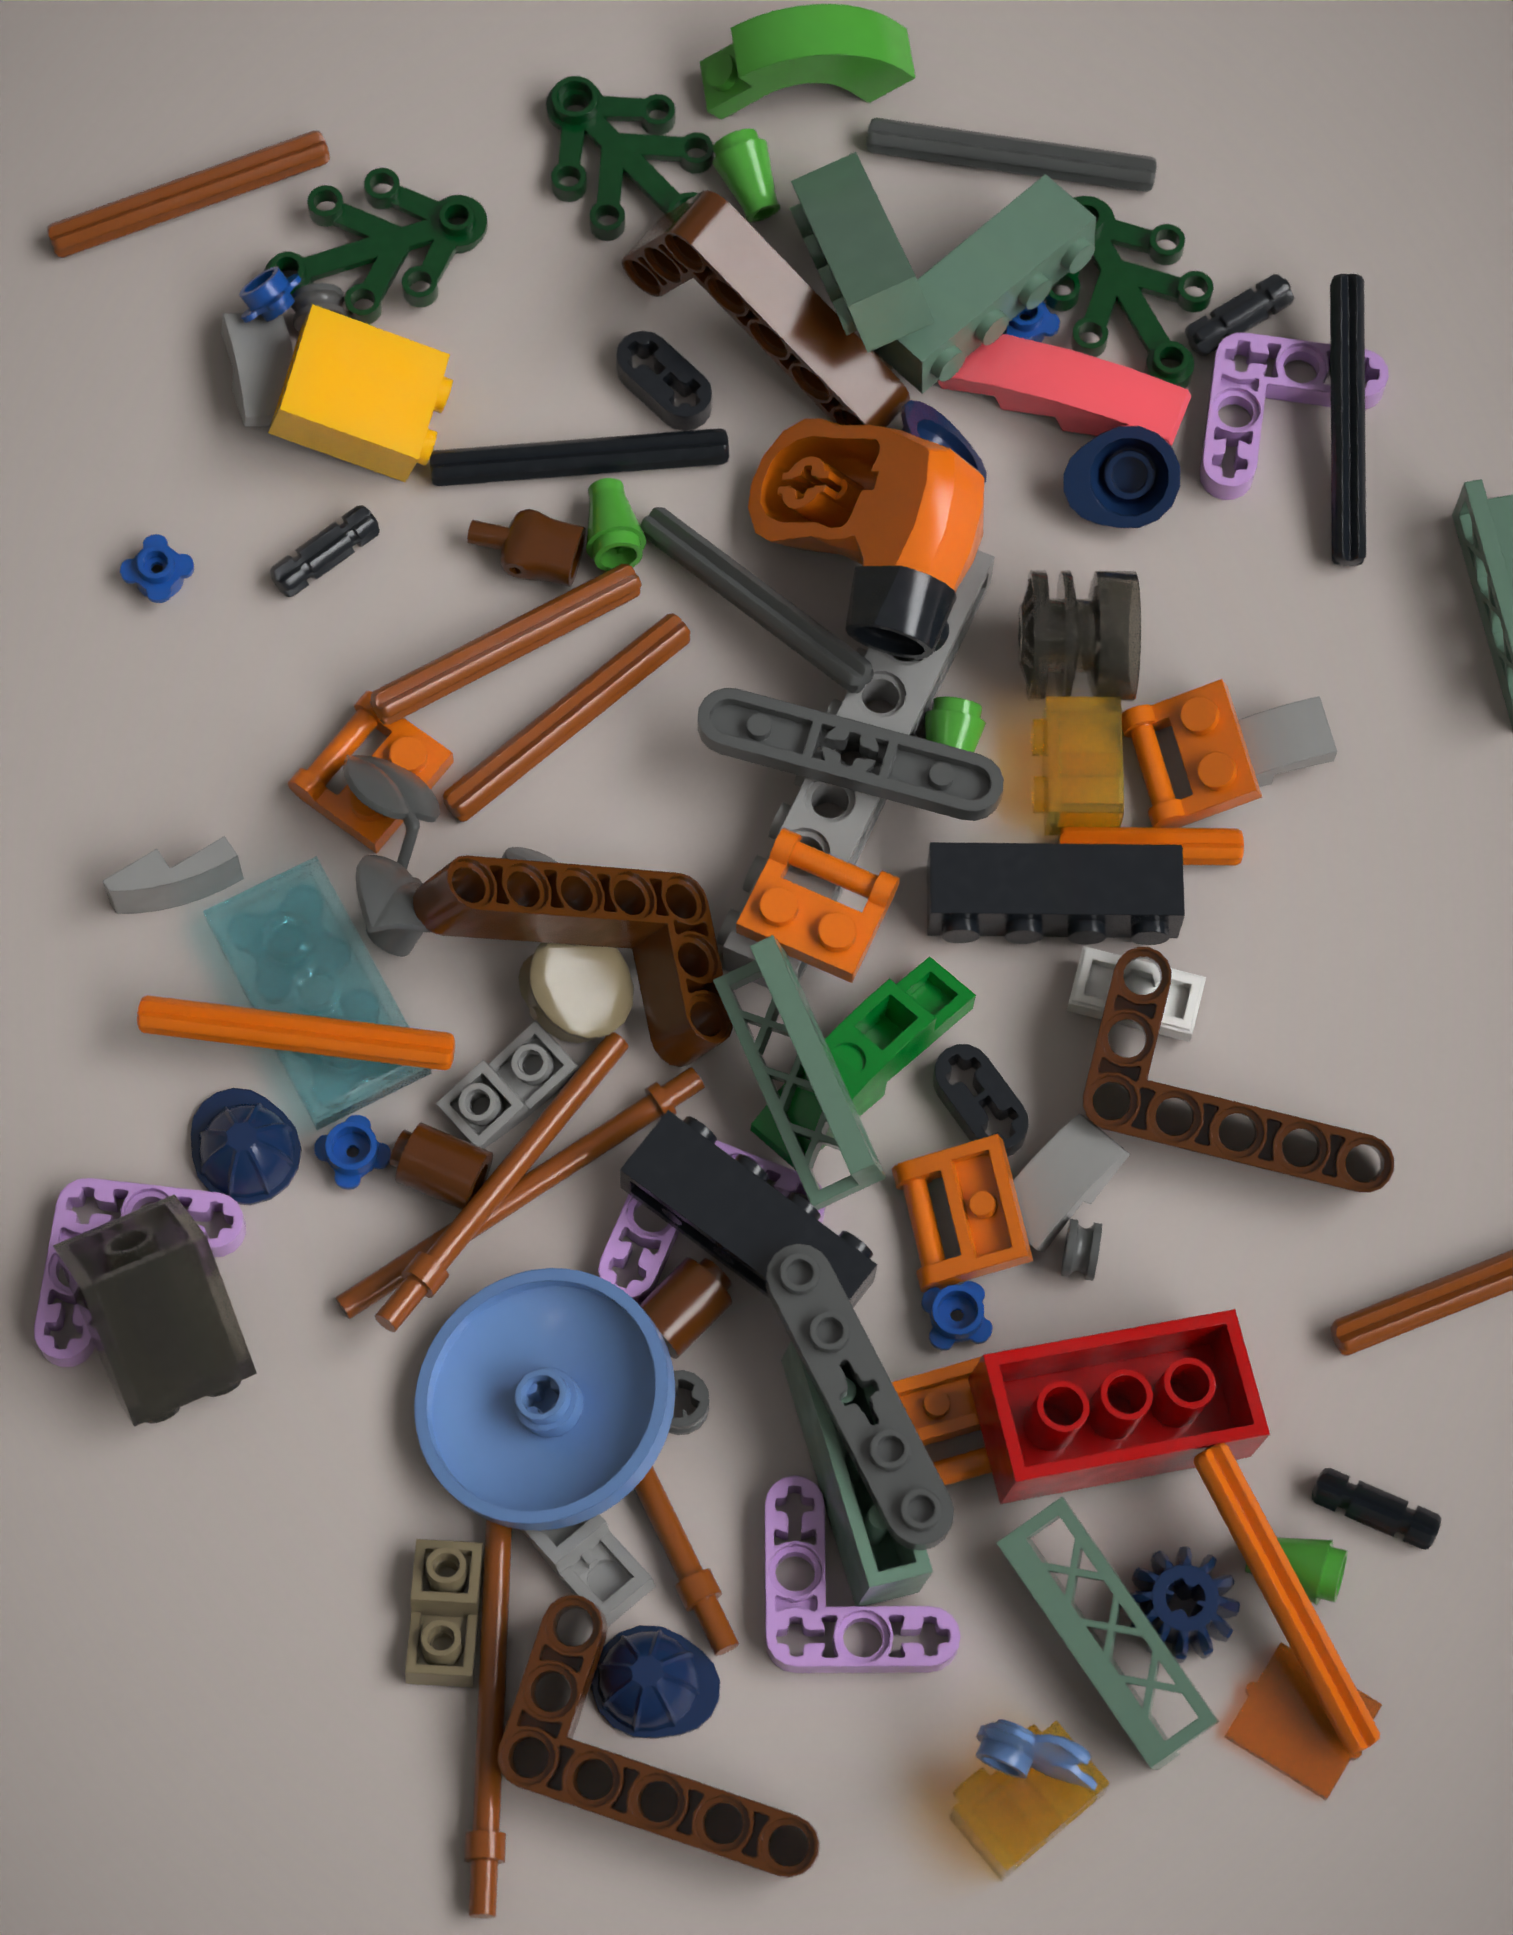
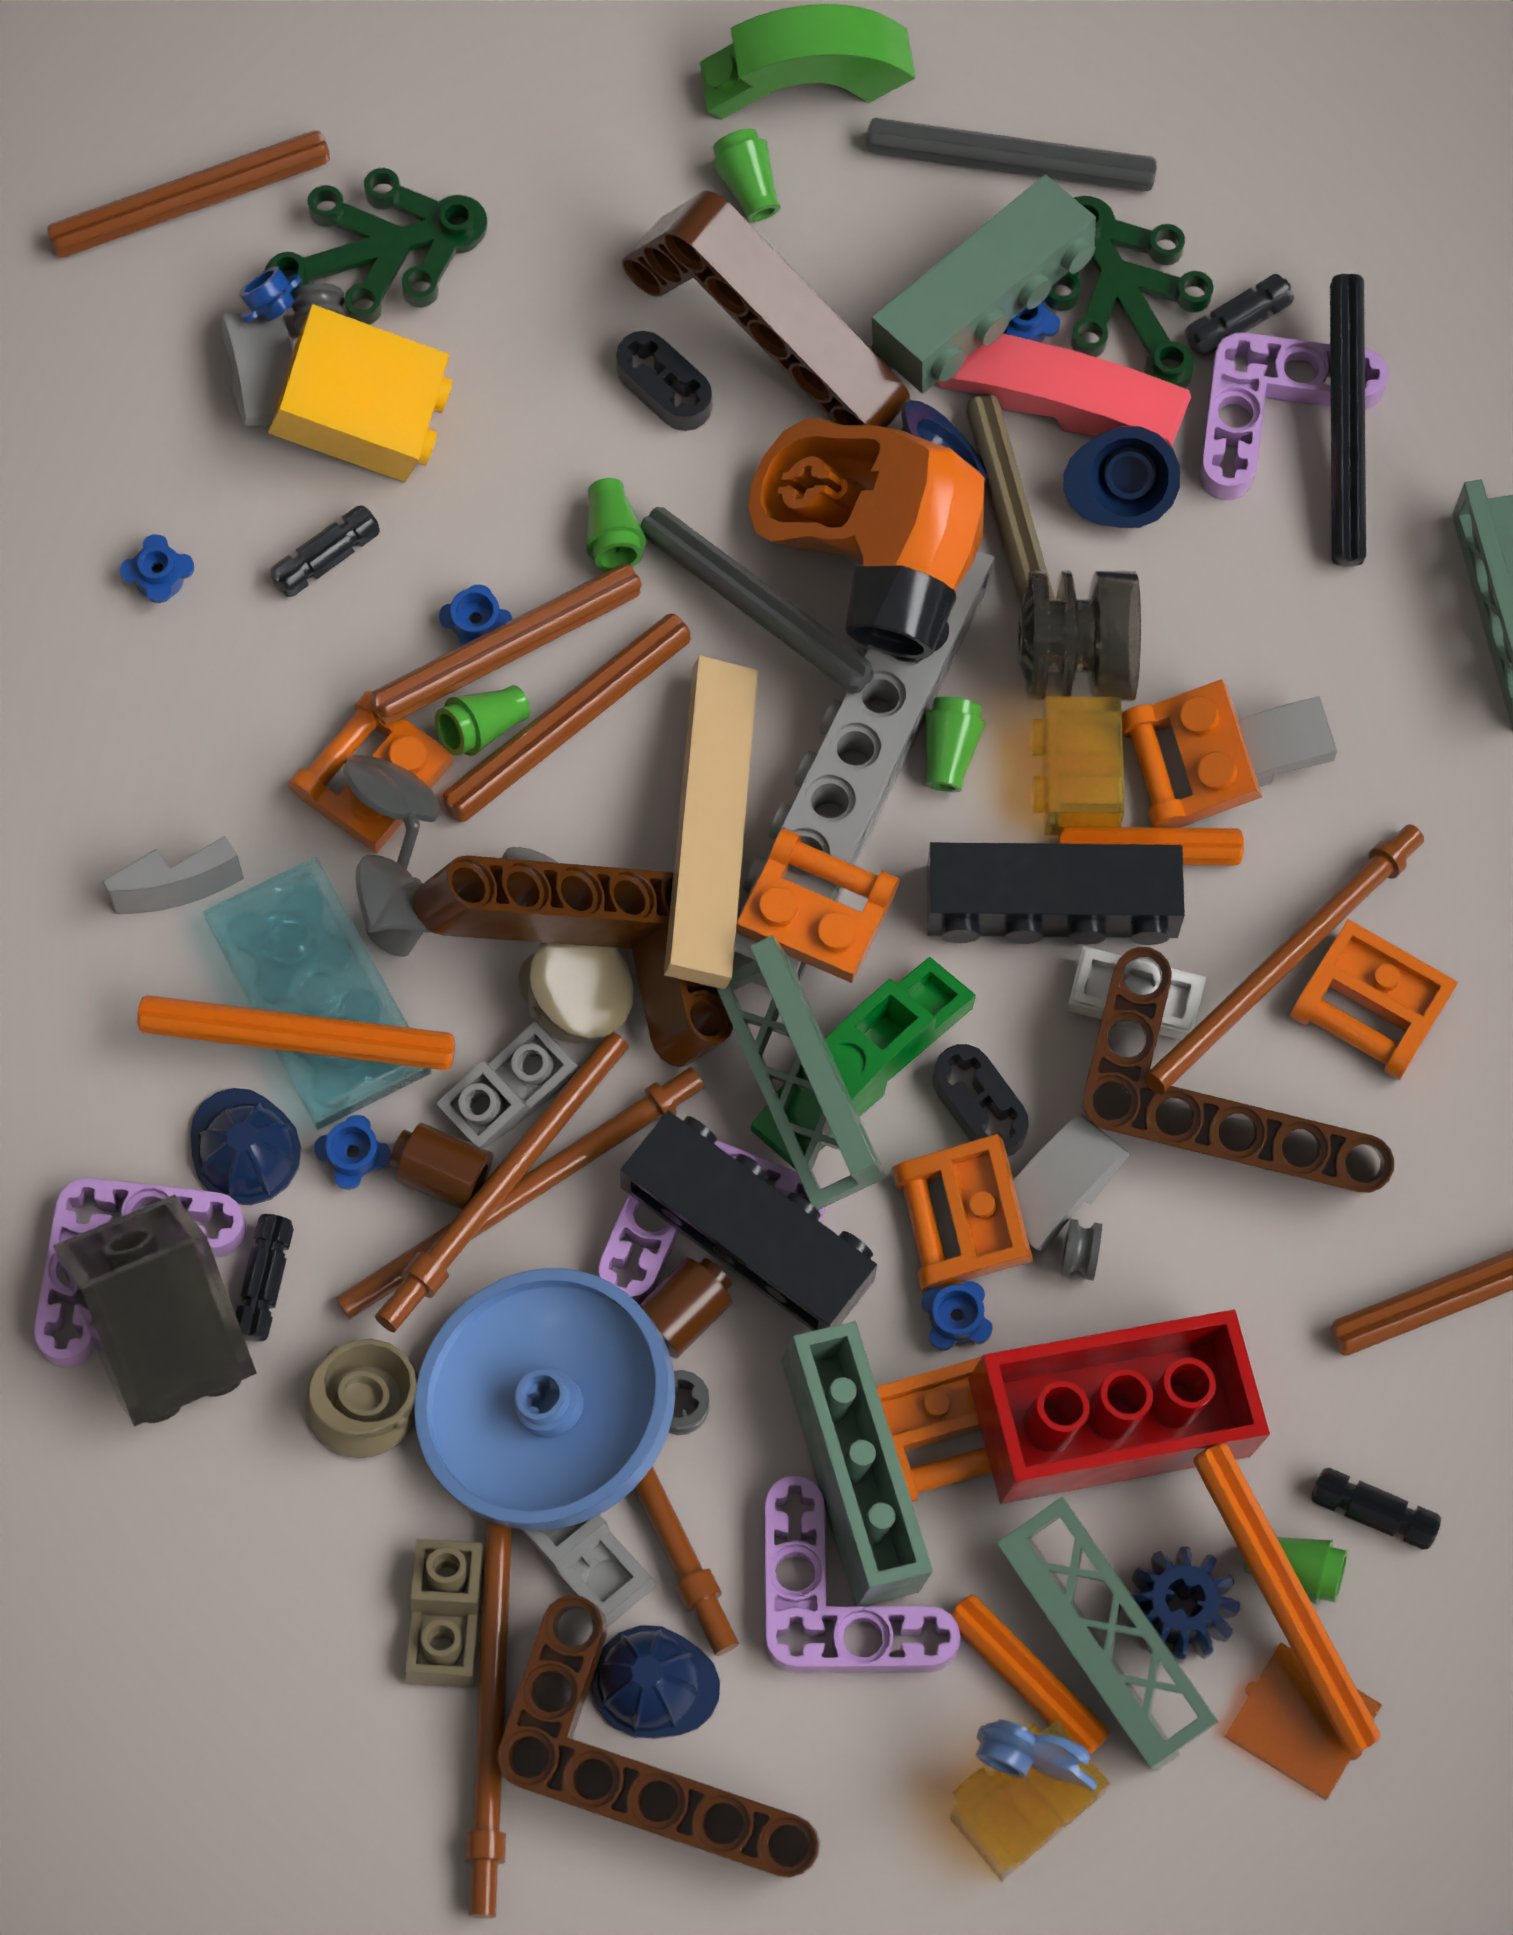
black axle [429,428,729,486] -> none
reddish brown piece [467,509,586,587] -> none
dark green plant [546,76,714,241] -> none
dark grey piece [698,688,1004,821] -> none
dark grey piece [766,1244,954,1551] -> none
sand green brick [790,152,935,353] -> none
none -> black axle [232,1214,294,1341]
none -> dark tan piece [306,1338,419,1458]
none -> bright green cone [434,685,530,756]
none -> blue plate [439,585,512,646]
none -> tan tile [664,655,758,989]
none -> orange axle [950,1595,1109,1755]
none -> dark tan axle [966,394,1055,616]
none -> dark orange bar [1145,824,1424,1094]
none -> orange plate [1289,919,1458,1081]

